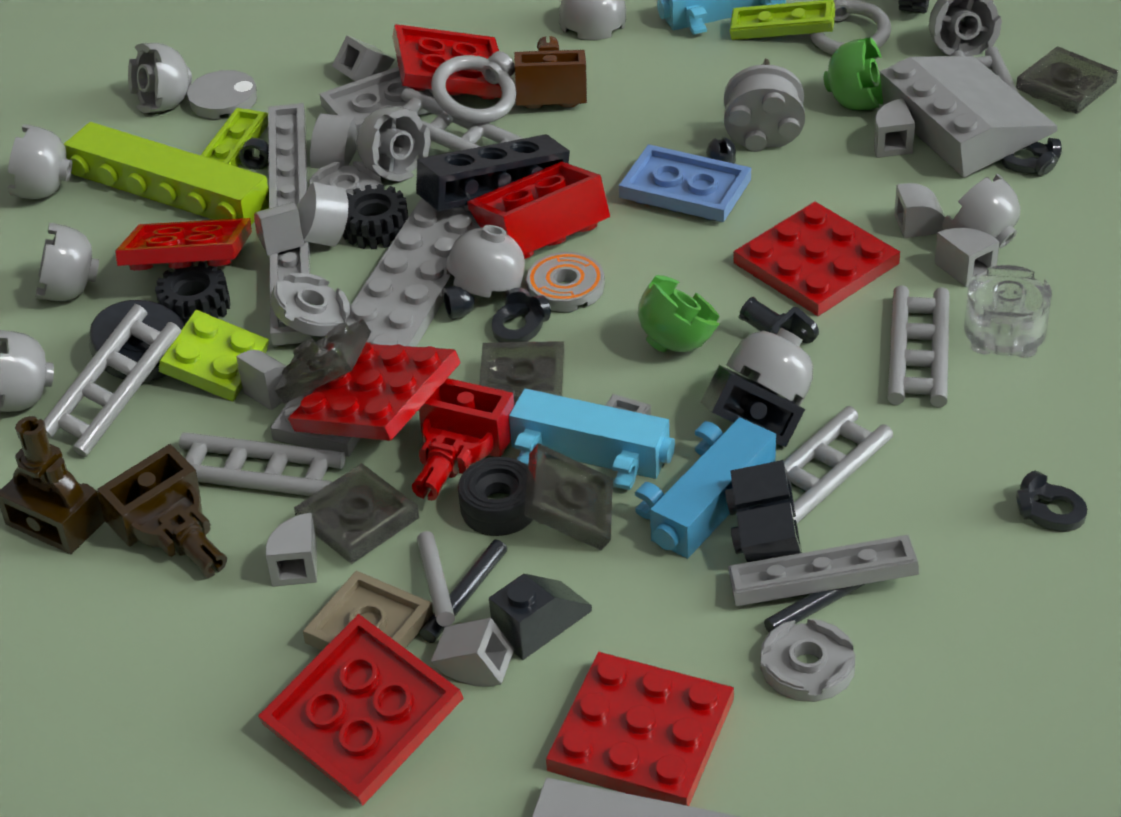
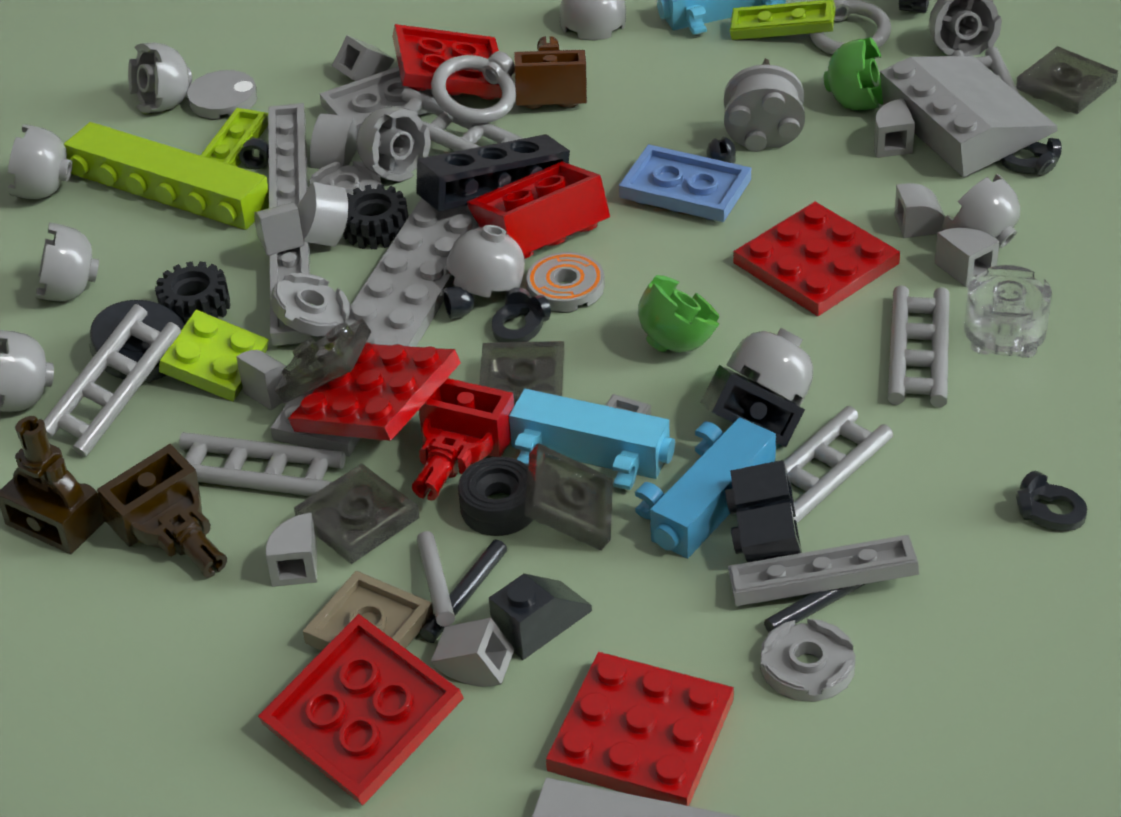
red plate [115,218,252,271] -> none
black piece [738,297,819,343] -> none

